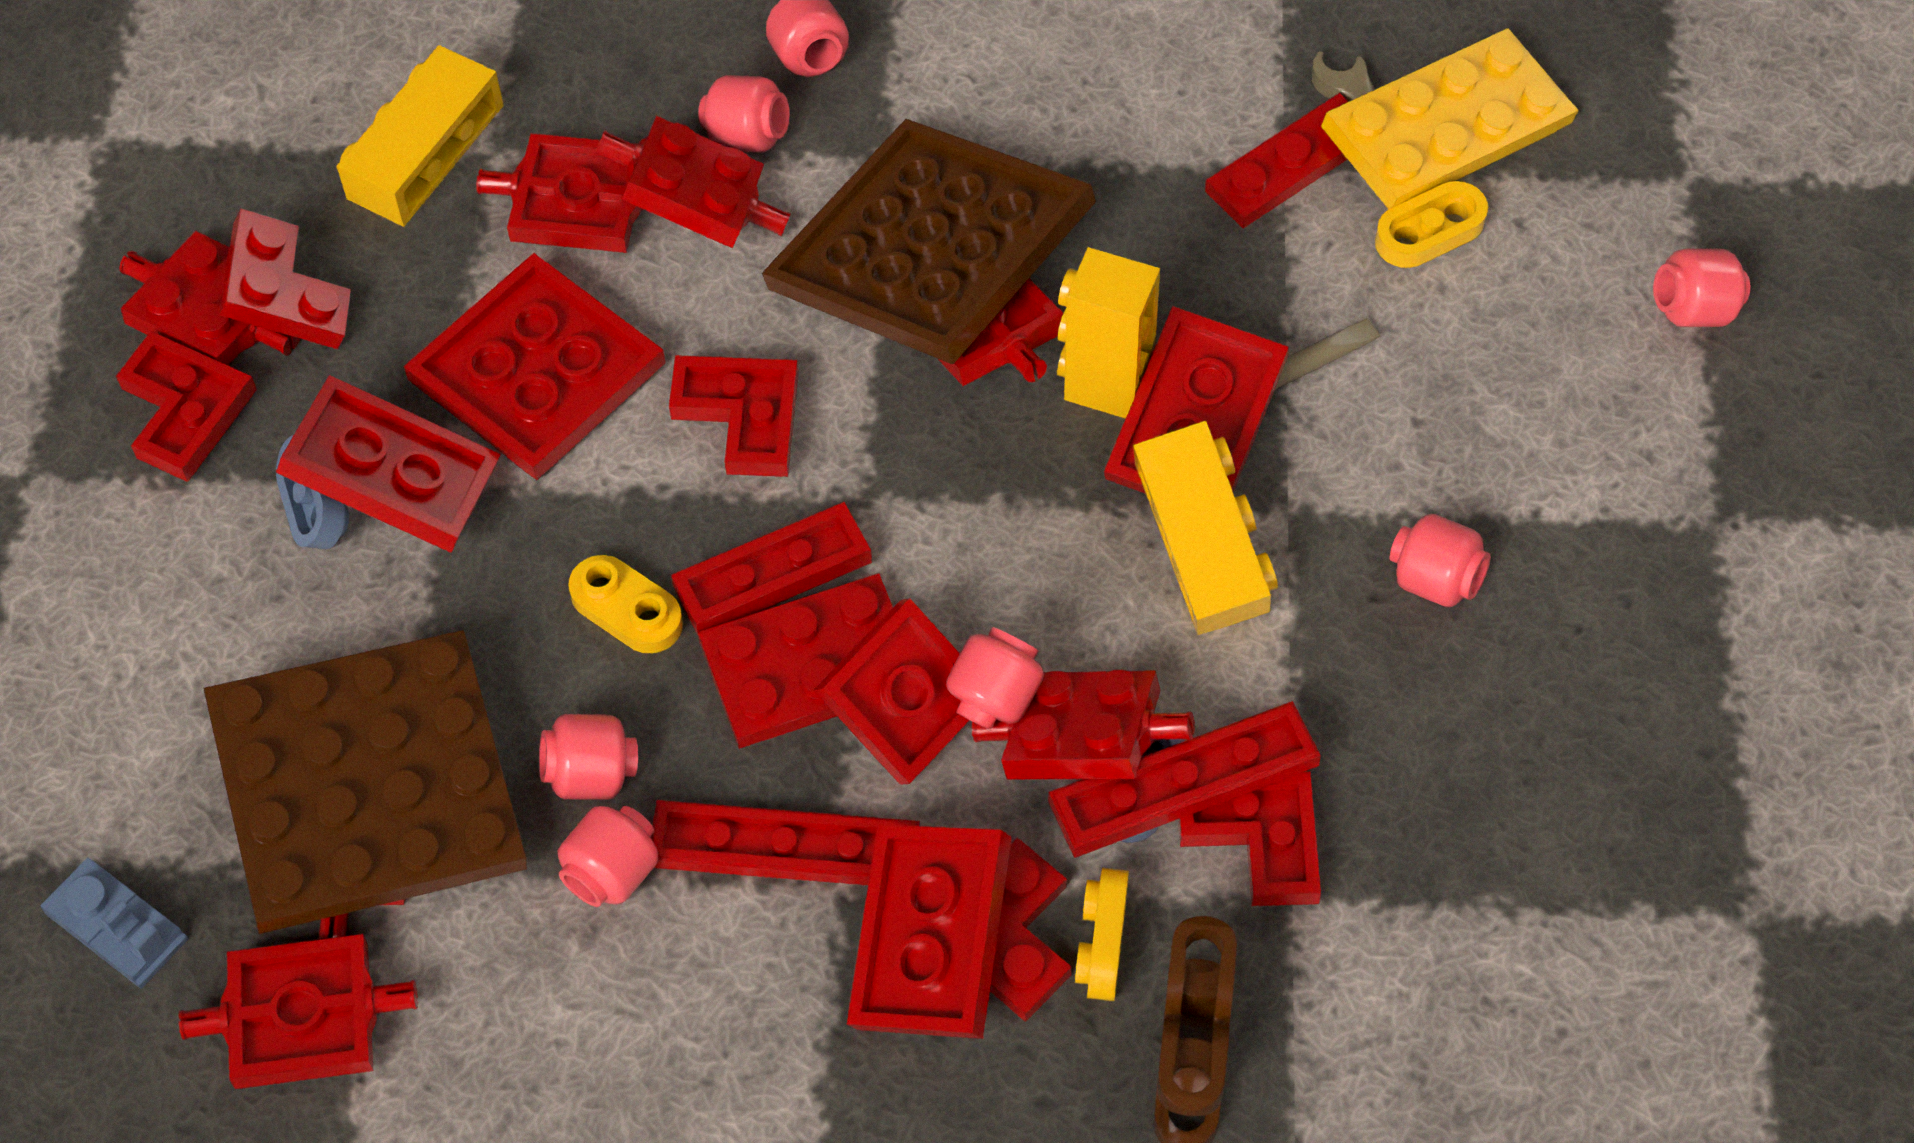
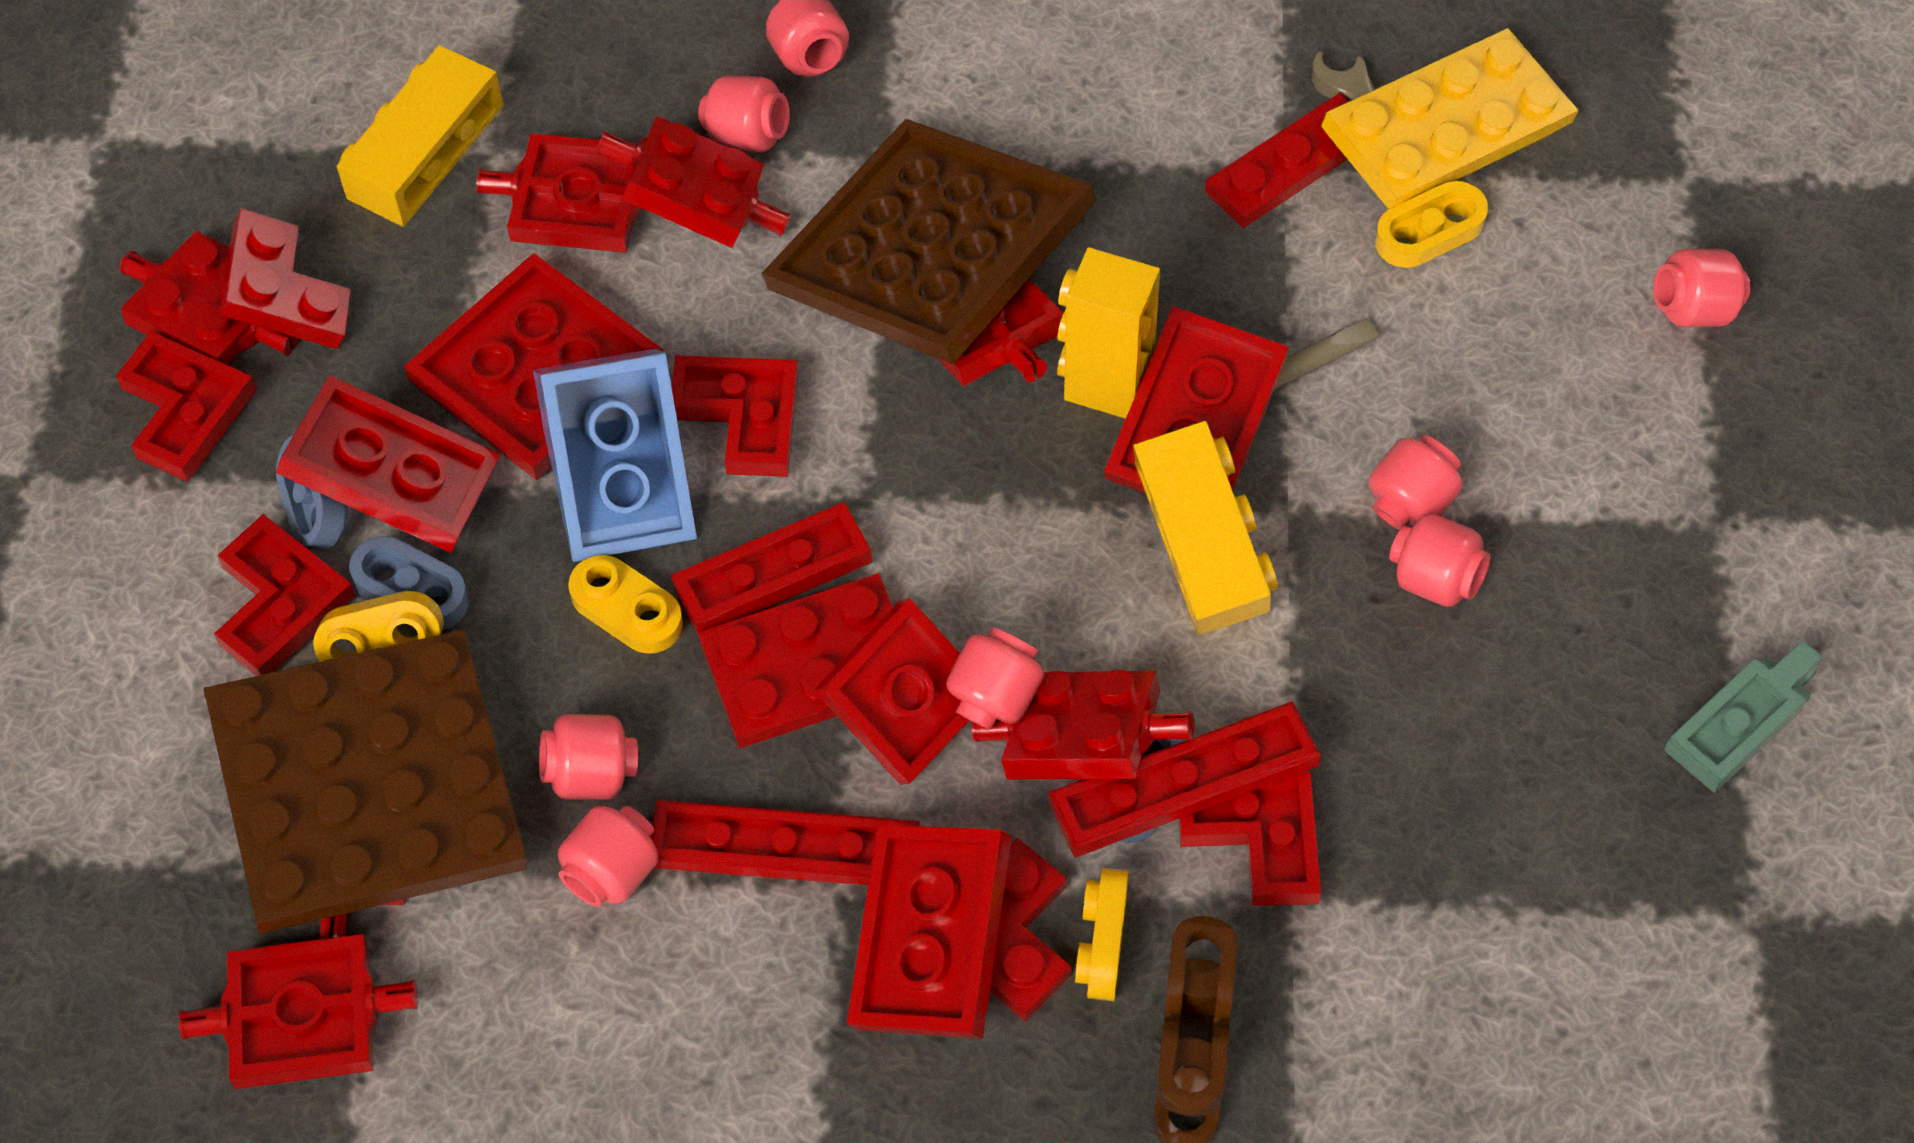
sand blue plate [40,857,188,989] -> none
none -> red plate [214,514,356,676]
none -> yellow plate [313,591,444,662]
none -> sand blue plate [349,536,469,630]
none -> medium blue slope [533,349,697,562]
none -> coral head [1368,435,1463,530]
none -> sand green hinge [1664,640,1823,794]

